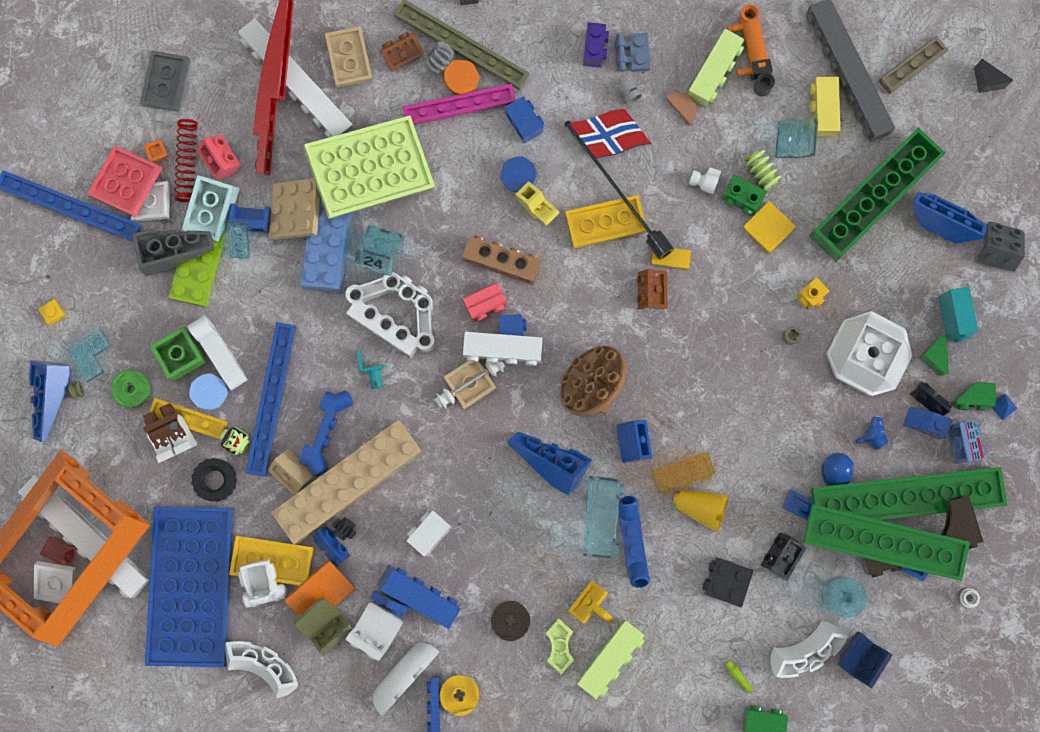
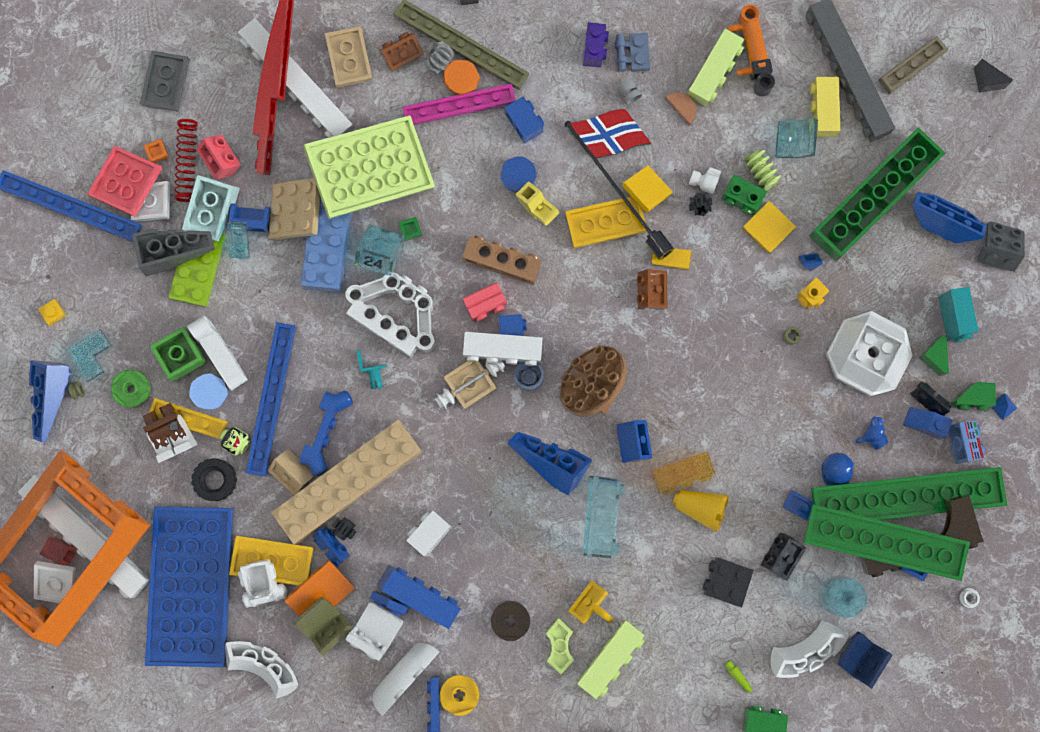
blue plate [618,496,650,588] -> none
none -> green plate [398,217,422,242]
none -> sand blue helmet [513,362,544,391]
none -> yellow tile [622,165,673,213]
none -> black gear [689,193,712,216]
none -> blue slope [799,253,823,271]

